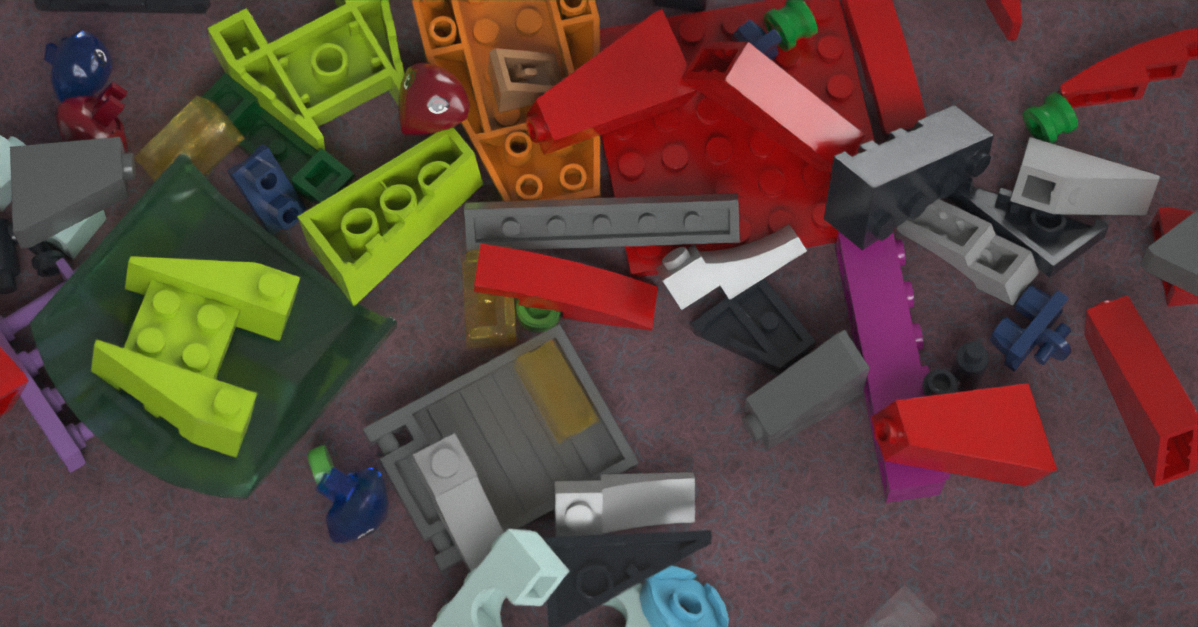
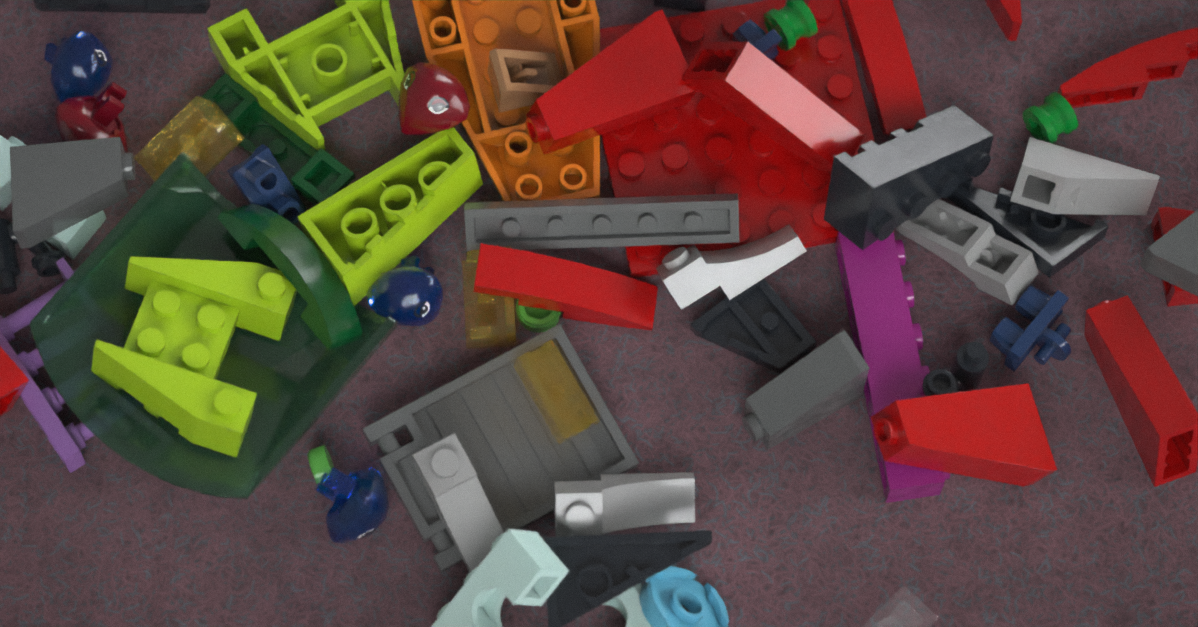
none -> dark green slope [217,204,363,350]
none -> clear blue piece [366,255,443,326]

